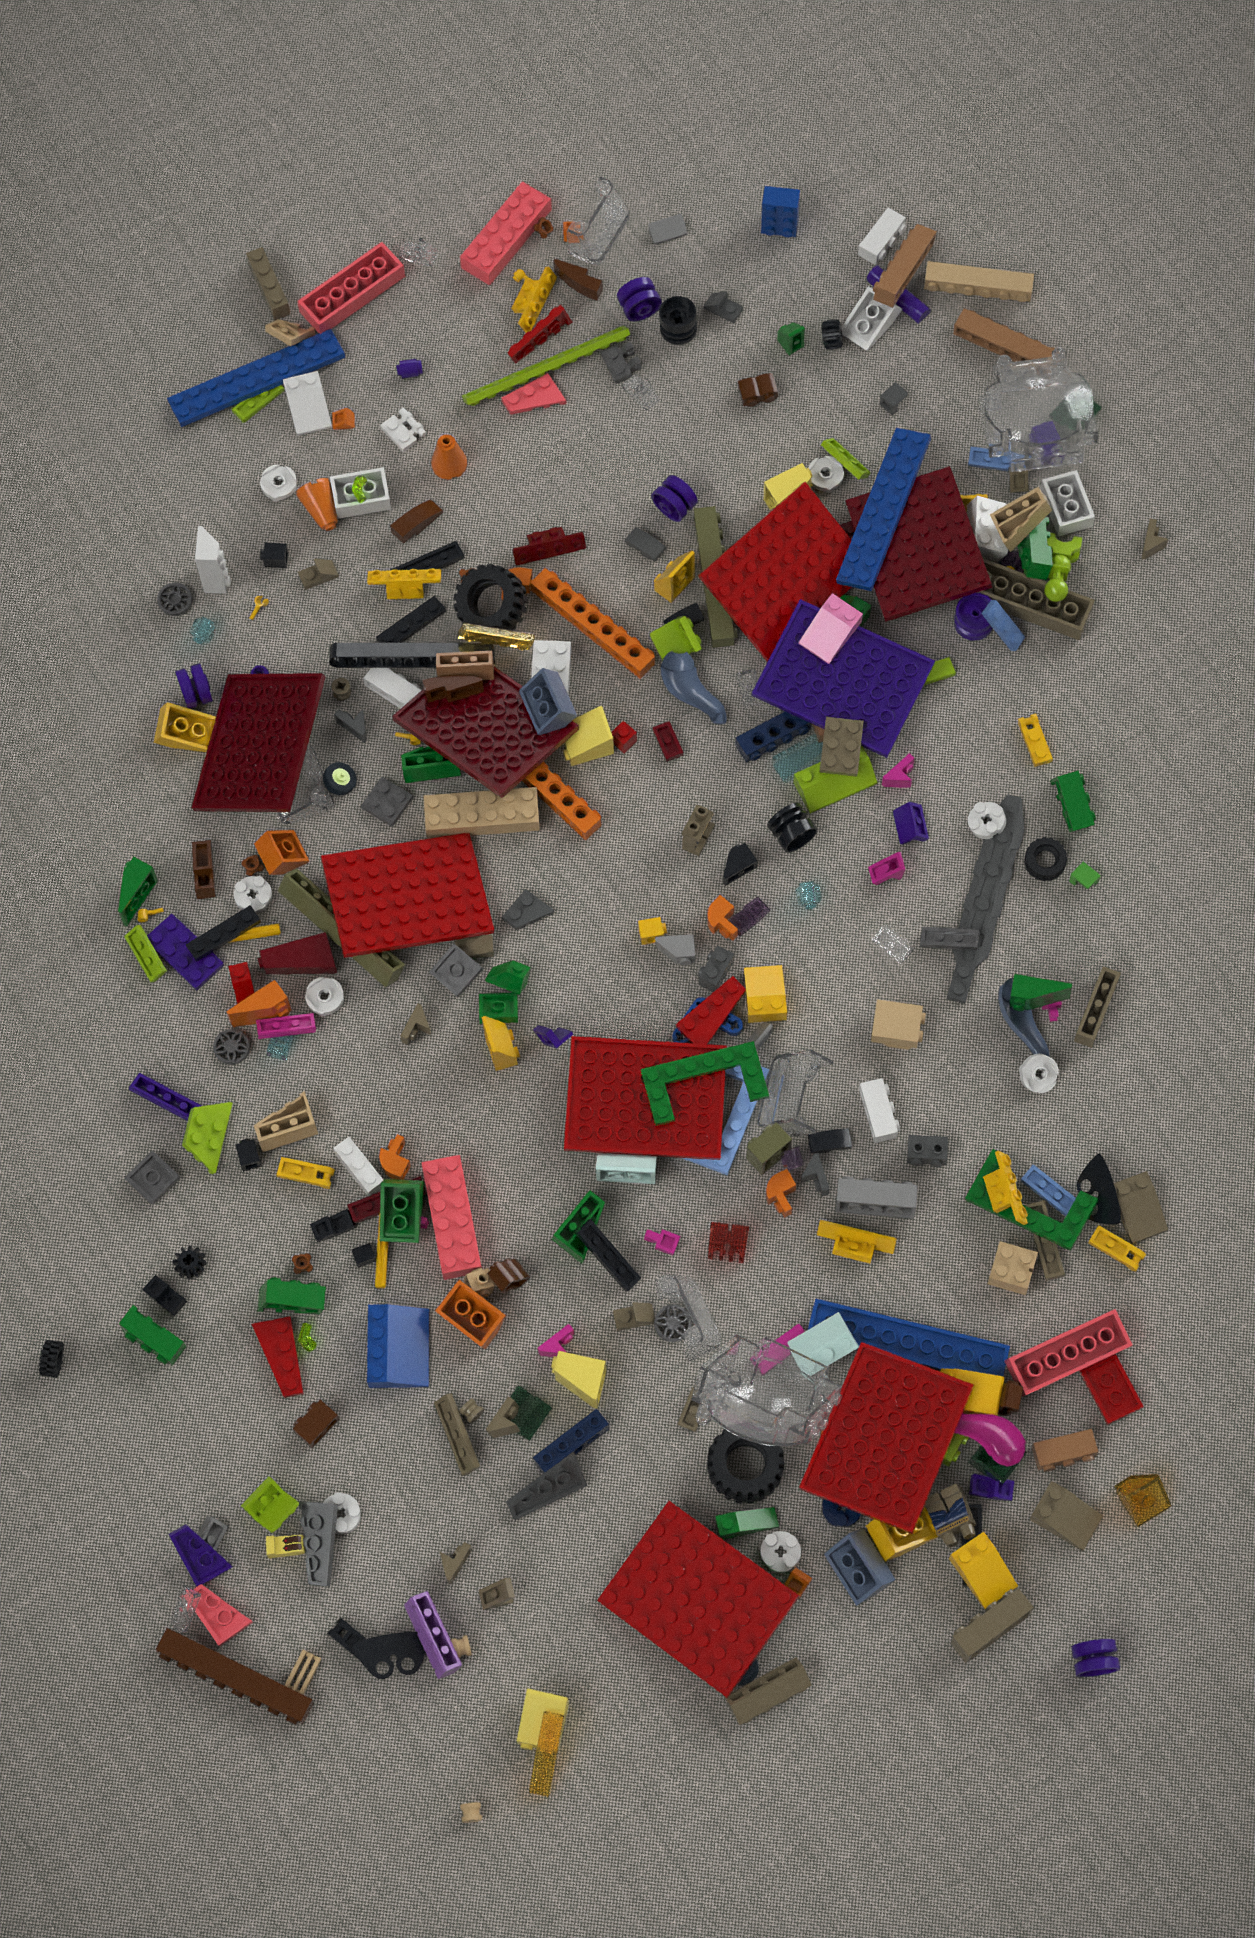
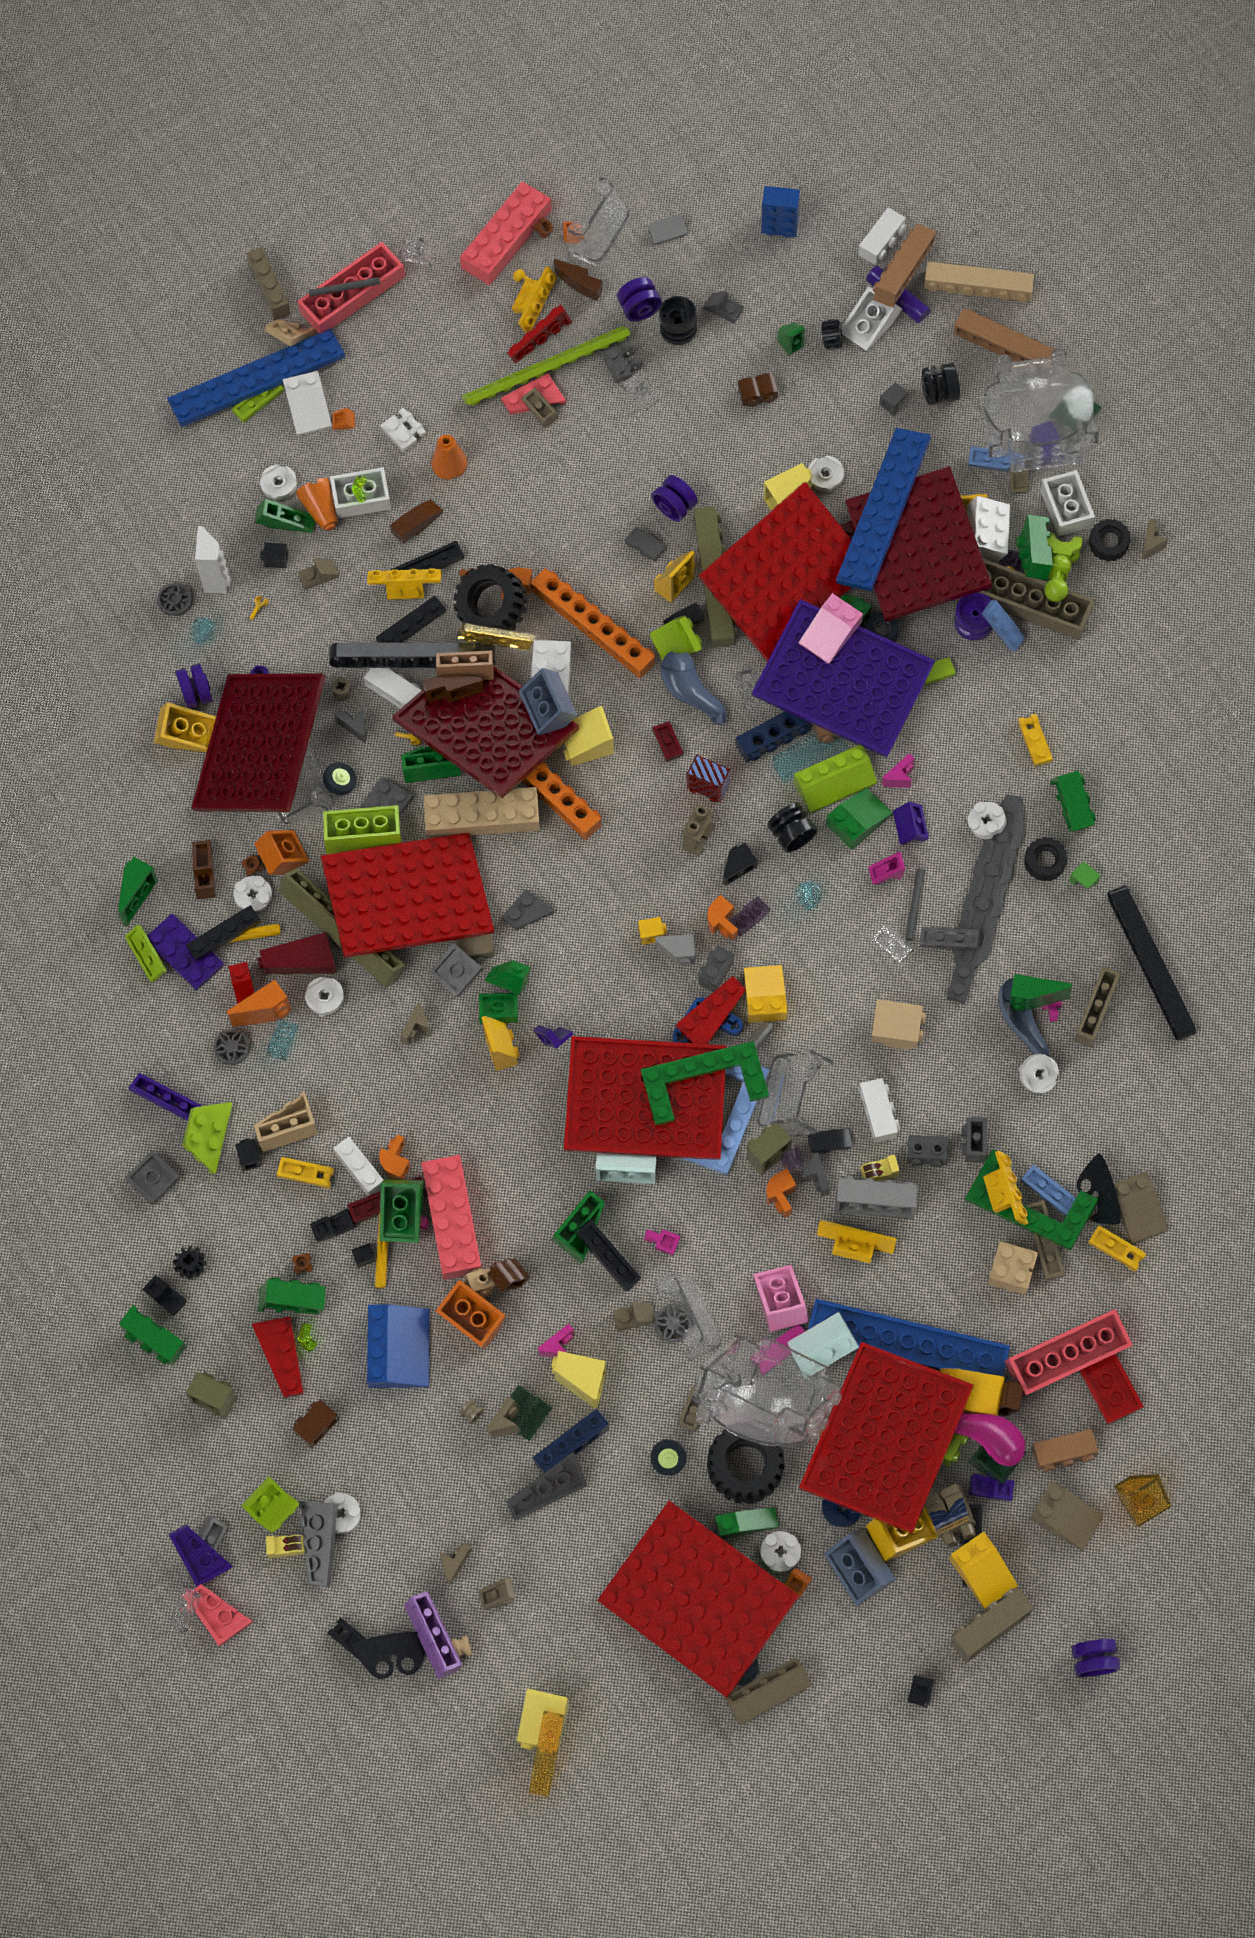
black tyre [39,1340,64,1378] -> none
yellow hand [138,907,164,922] -> none
reddish brown brick [155,1628,314,1725] -> none
dark pink tile [256,1013,316,1039] -> none
tan tile [284,1650,322,1695] -> none
dark purple brick [396,358,423,379] -> none
dark tan plate [434,1393,480,1476] -> none
tan wheel [460,1802,482,1823] -> none
dark red bracket [512,527,586,565] -> none
red brick [611,721,637,754] -> none
clear red legs [708,1222,749,1264] -> none
dark tan plate [820,717,864,777] -> none
lime tile [821,438,870,480] -> none
tan wedge [990,487,1052,552] -> none
none -> olive brick [185,1372,237,1419]
none -> green slope [255,499,315,533]
none -> dark grey bar [308,277,380,297]
none -> lime slope [323,805,402,855]
none -> dark tan slope [521,388,558,428]
none -> black wheel [650,1439,686,1476]
none -> clear red container [687,755,731,803]
none -> bright pink slope [753,1265,808,1332]
none -> green slope [826,788,893,850]
none -> light yellow leg [860,1154,900,1182]
none -> black wheel [866,612,899,642]
none -> dark grey bar [905,868,924,941]
none -> black panel [908,1675,934,1707]
none -> black wheel [921,363,960,405]
none -> dark grey brick [962,1117,987,1163]
none -> black tyre [1089,519,1131,562]
none -> black beam [1107,885,1196,1041]

